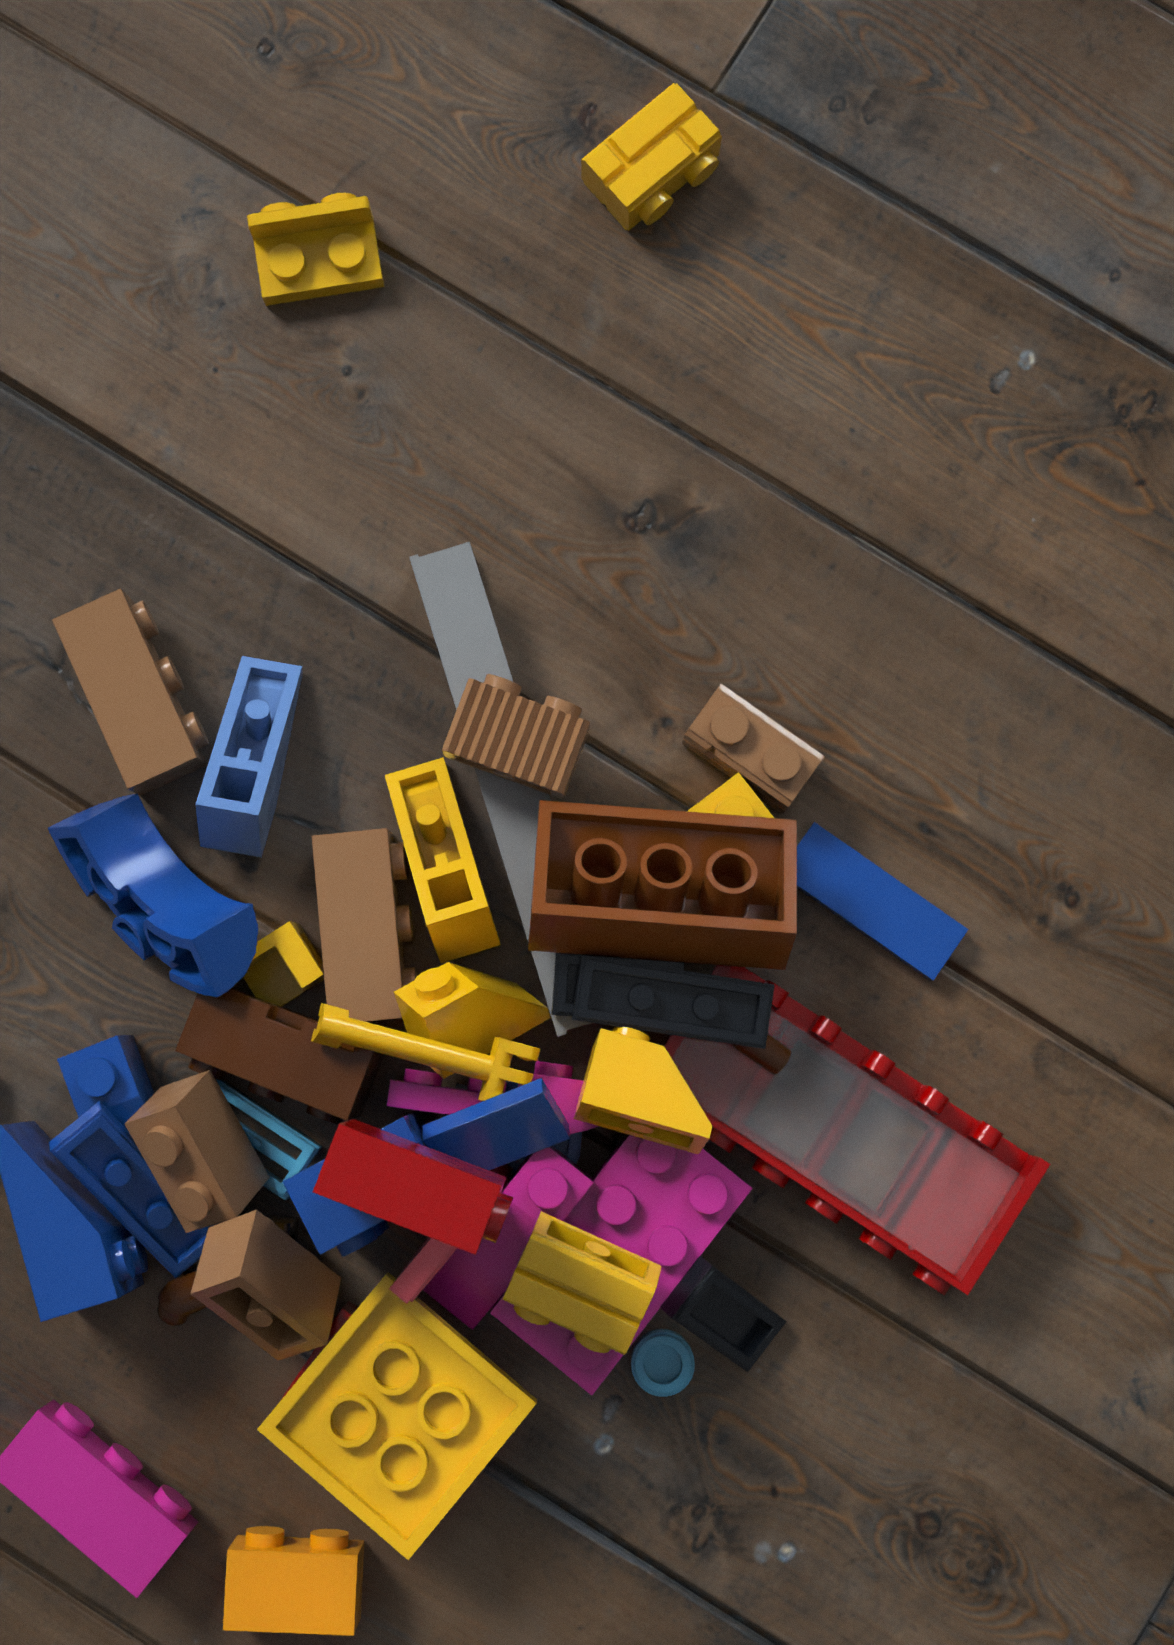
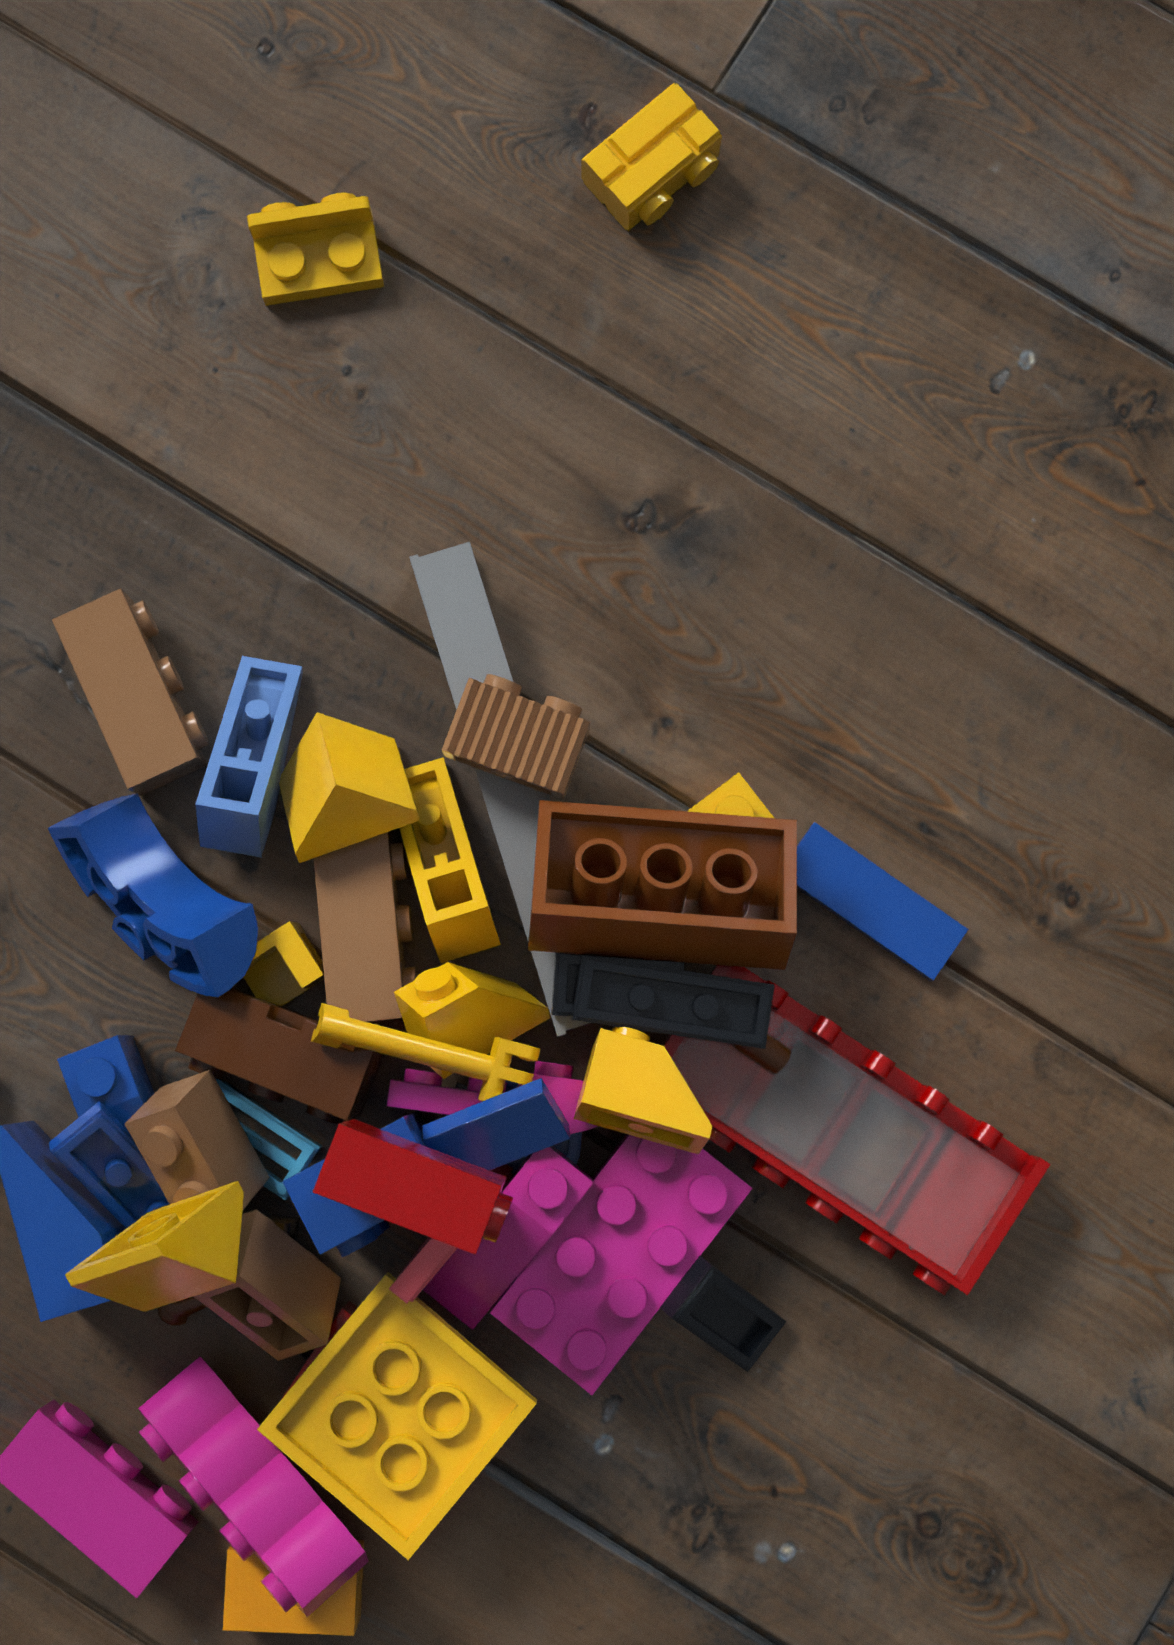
yellow brick [502,1211,662,1355] -> none
medium azure tile [631,1329,695,1397] -> none
medium nougat brick [682,684,825,814] -> none
none -> yellow slope [65,1181,244,1312]
none -> dark pink brick [138,1357,369,1617]
none -> yellow slope [279,712,420,863]

